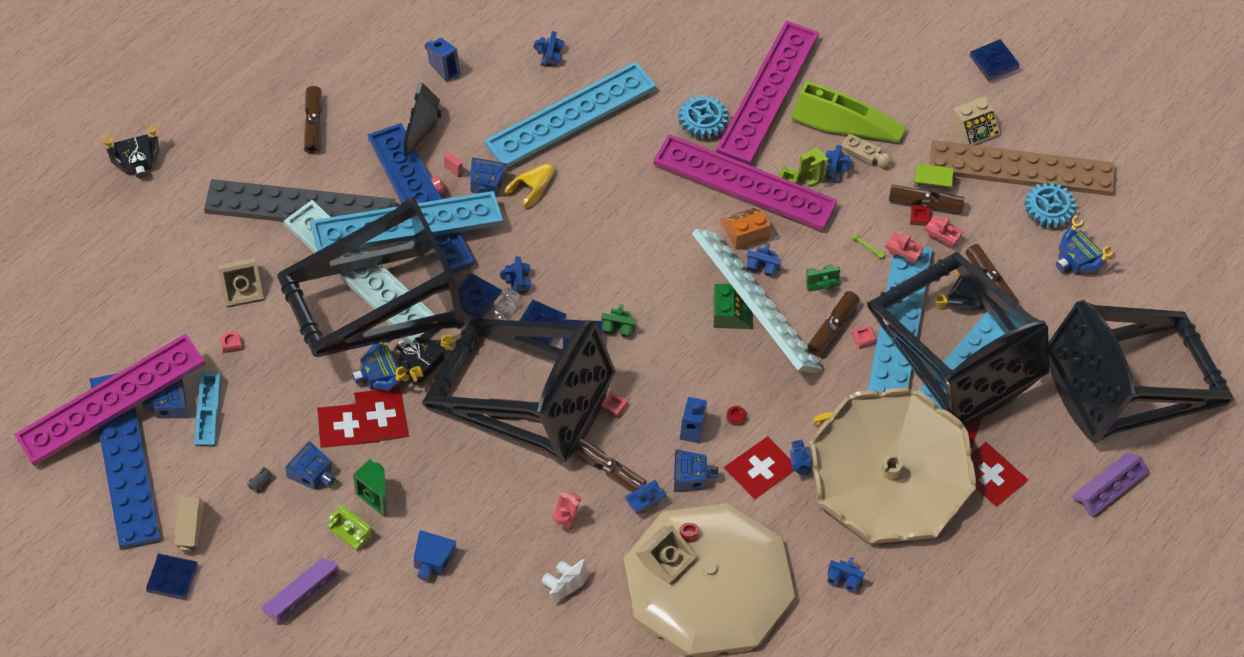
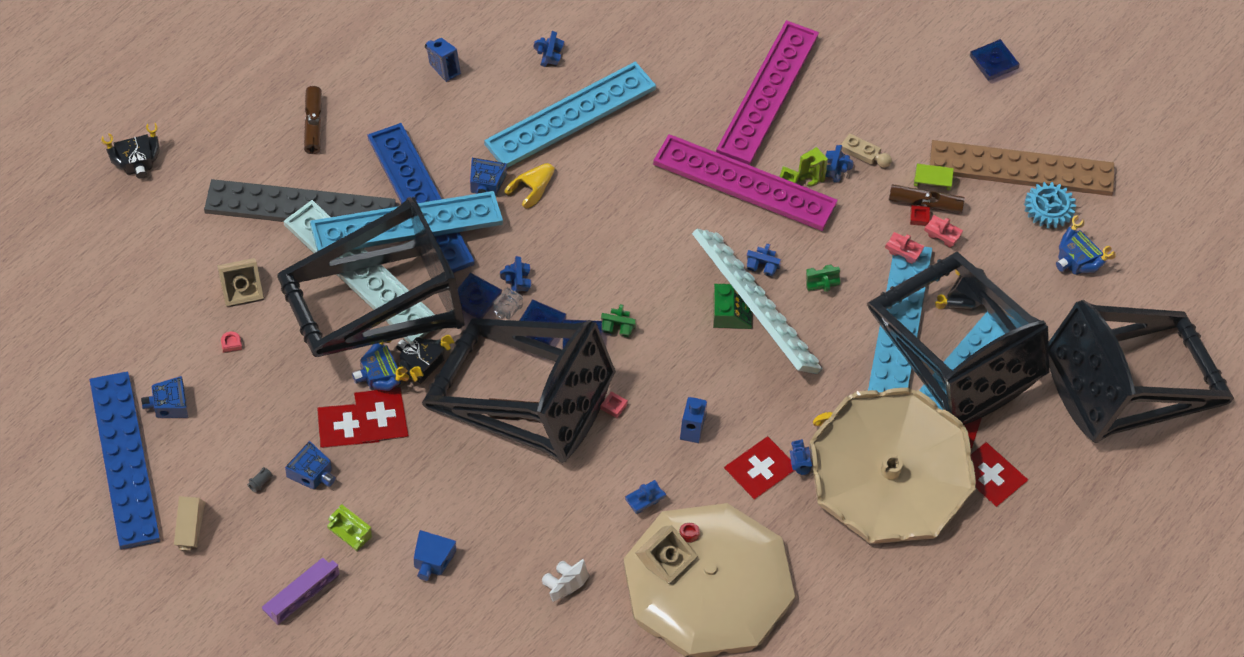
dark pink plate [14,334,206,466] -> none
clear blue plate [146,553,198,601] -> none
medium azure slope [194,372,221,446] -> none
green slope [353,459,387,517] -> none
black wedge [403,82,443,156] -> none
coral tile [431,176,446,195] -> none
coral tile [444,152,462,177] -> none
coral hips [552,492,581,530] -> none
reddish brown piece [573,438,647,492] -> none
torso [674,449,718,492] -> none
medium azure gear [678,94,729,139] -> none
orange slope [720,208,771,249] -> none
red tile [726,406,746,426] -> none
lime wedge [791,80,906,143] -> none
reddish brown piece [807,291,860,356] -> none
blue hips [827,557,865,593] -> none
coral tile [851,325,877,349] -> none
lime hinge [852,234,884,259] -> none
tan slope [950,96,1000,145] -> none
reddish brown piece [965,244,1019,304] -> none
medium lavender panel [1072,453,1148,516] -> none

